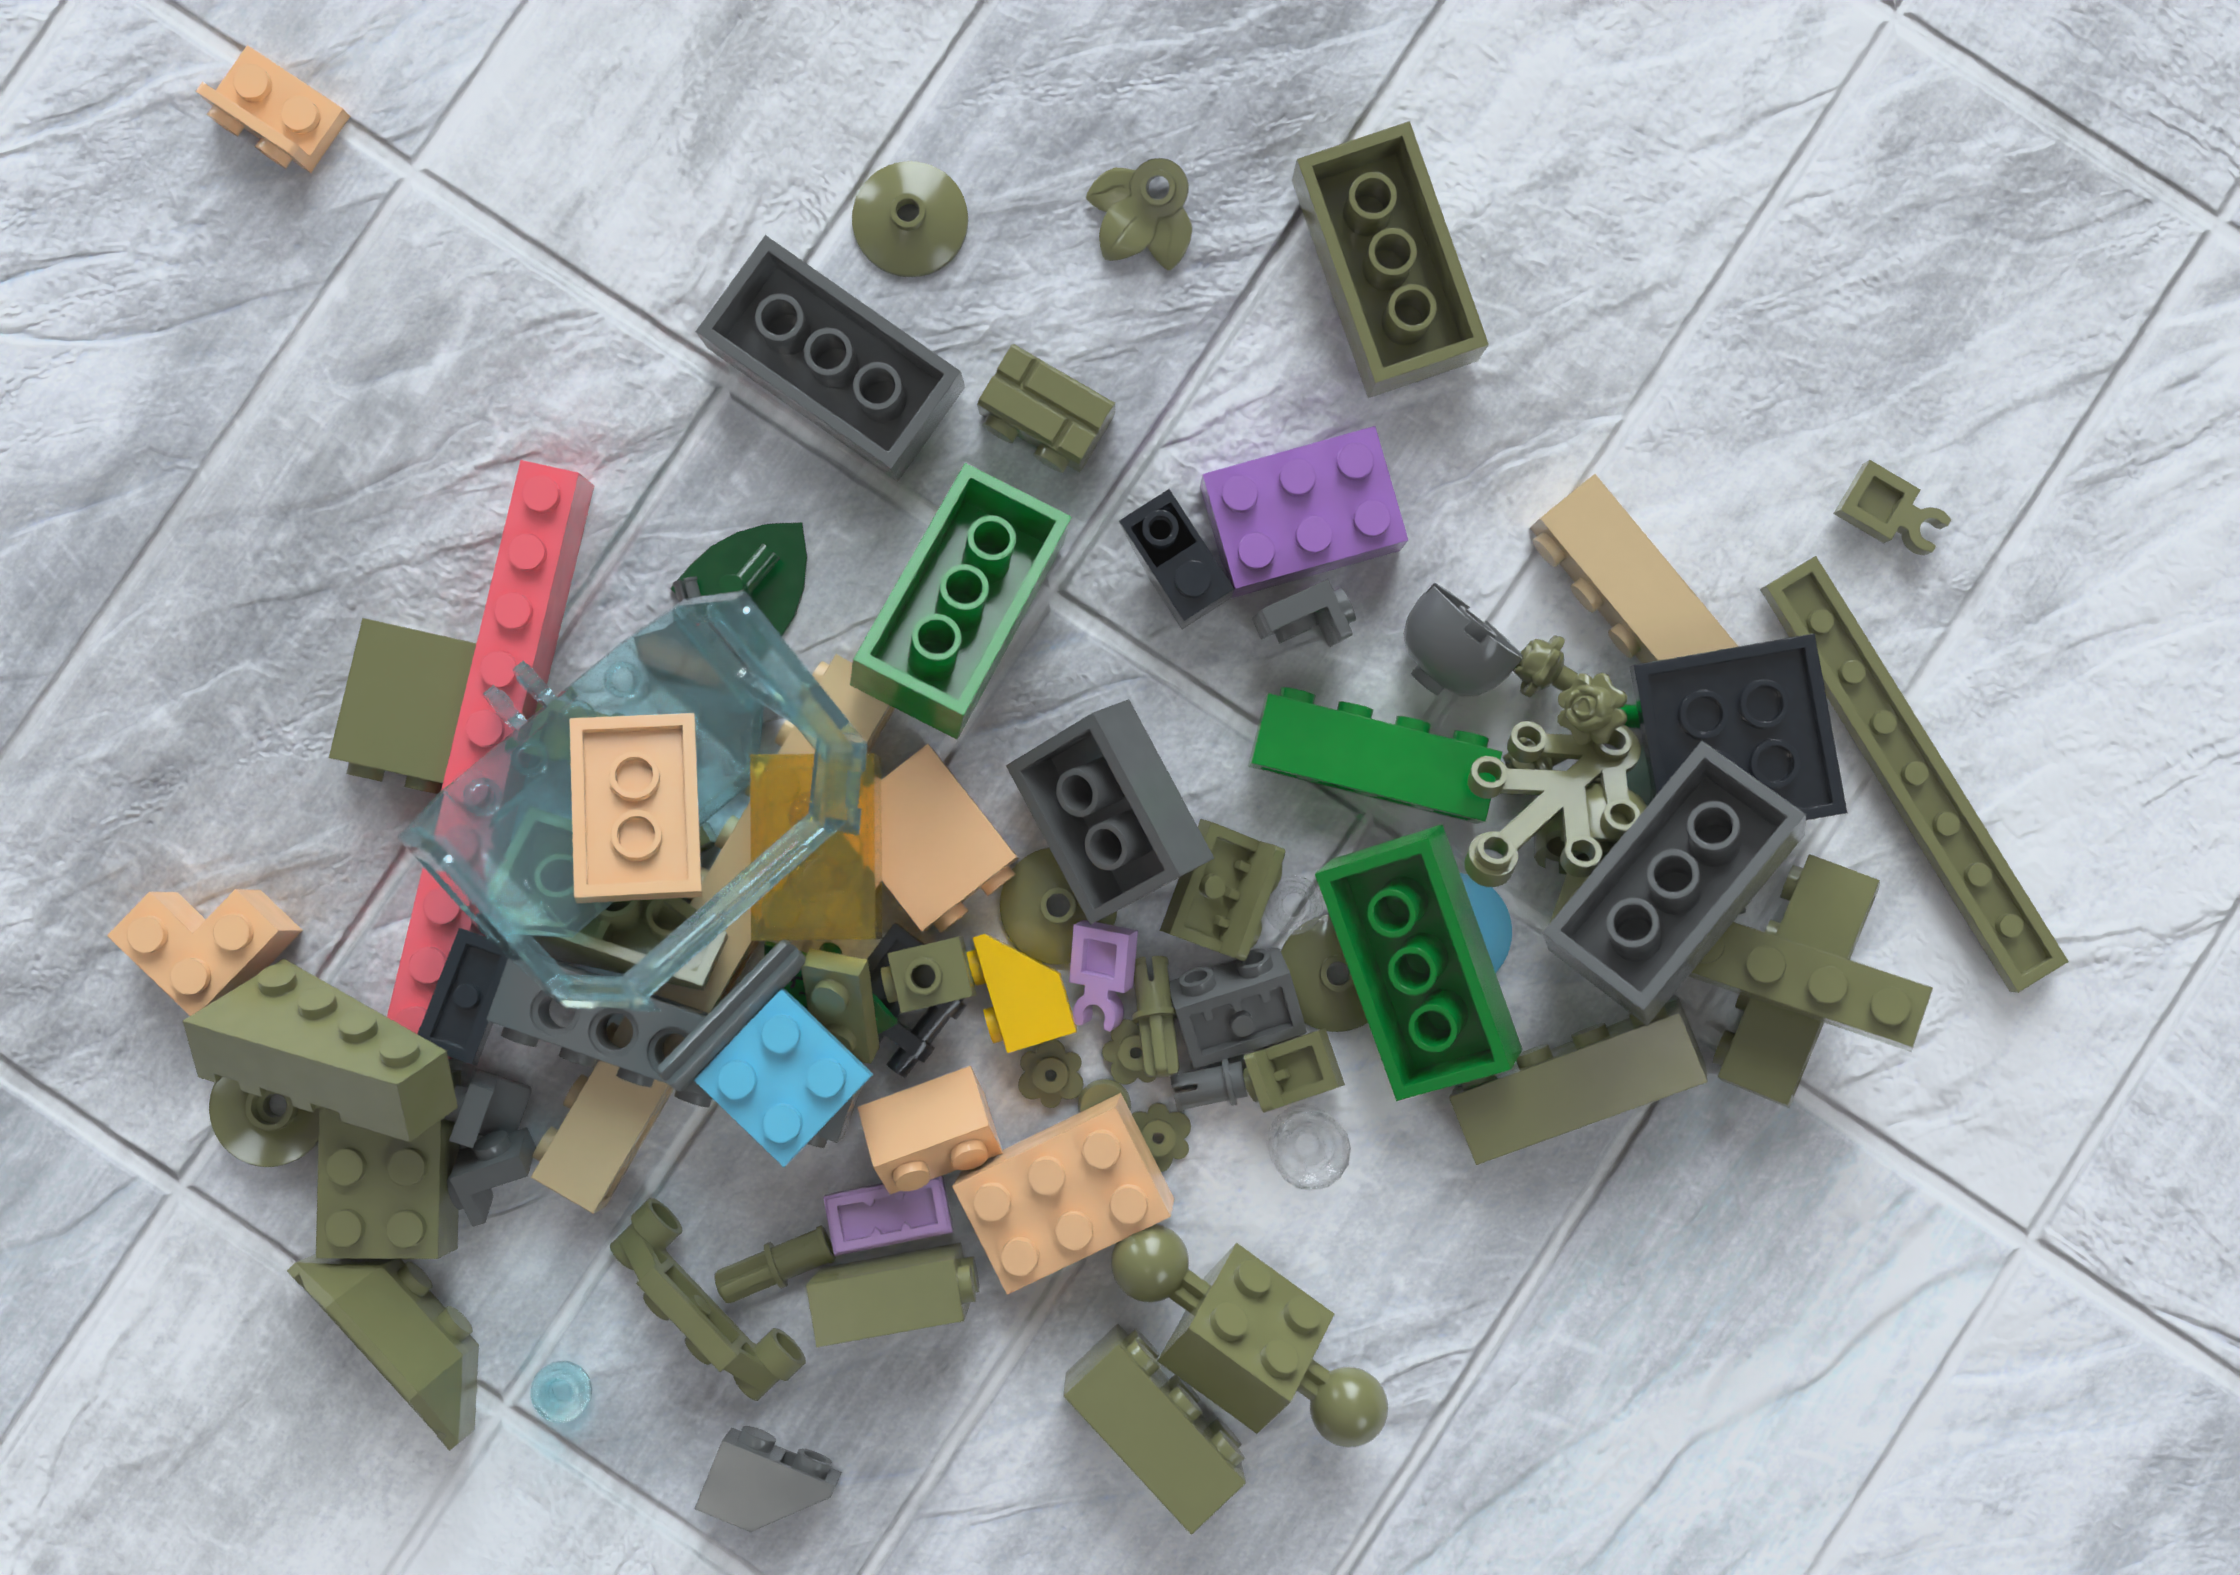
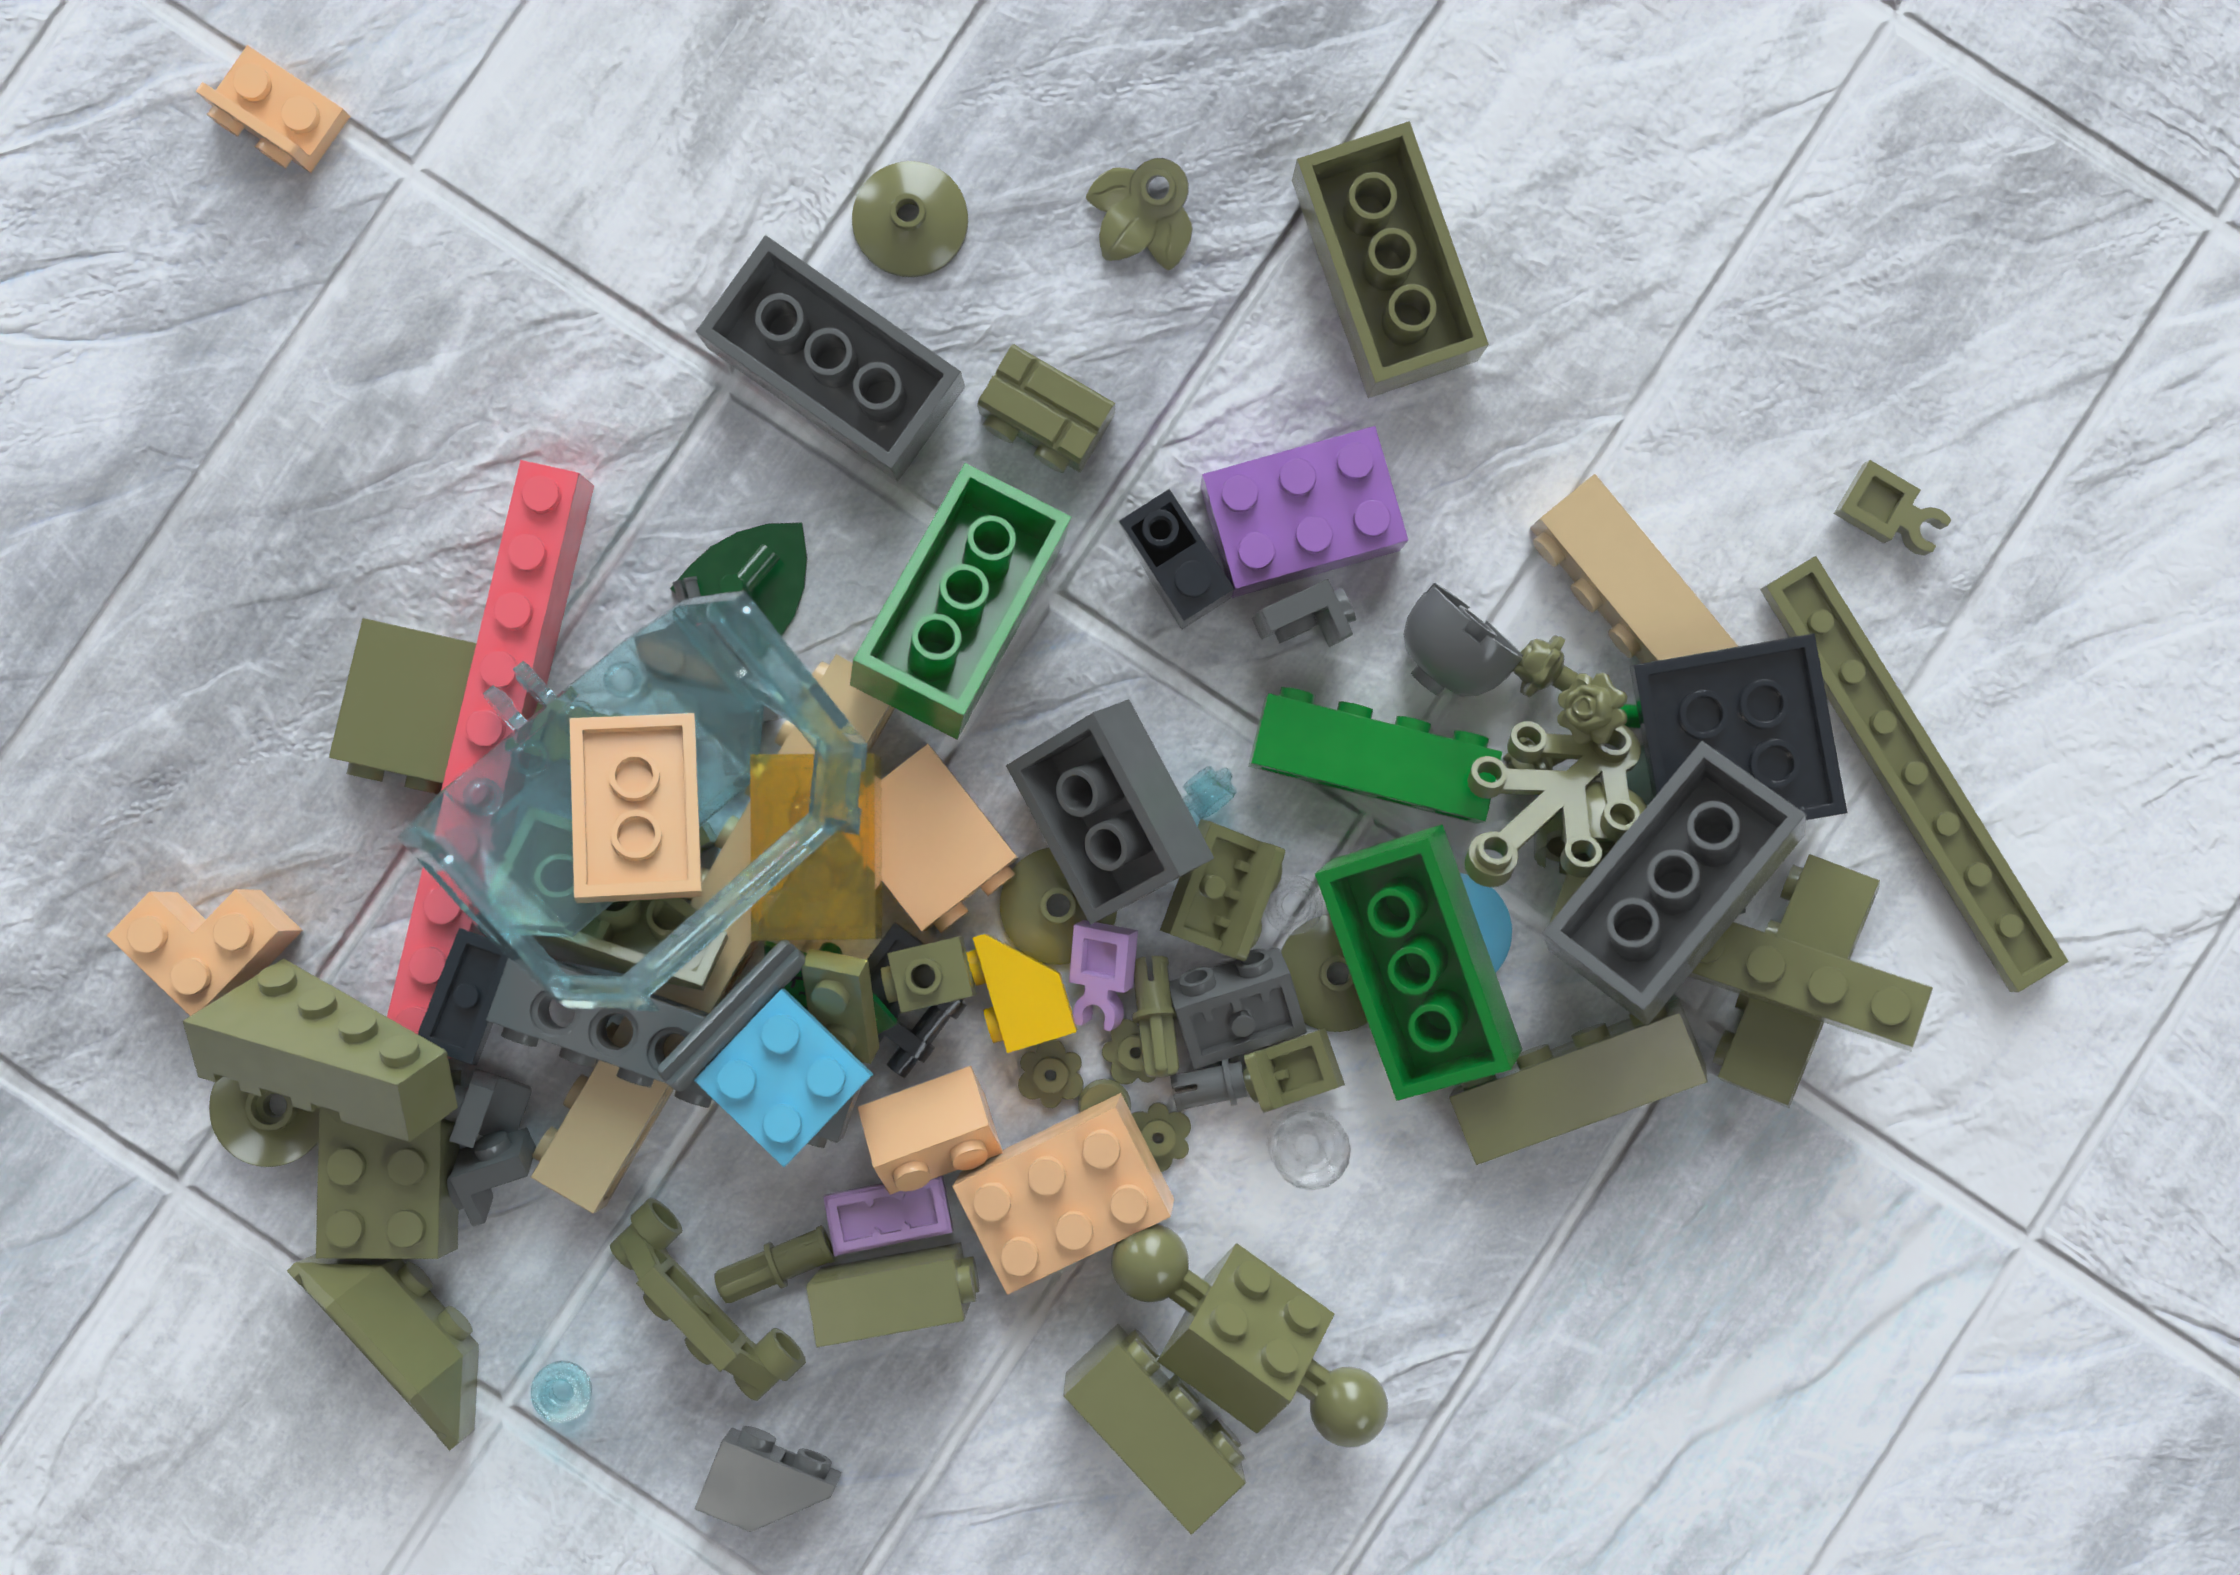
none -> clear light blue plate [1183,766,1237,819]

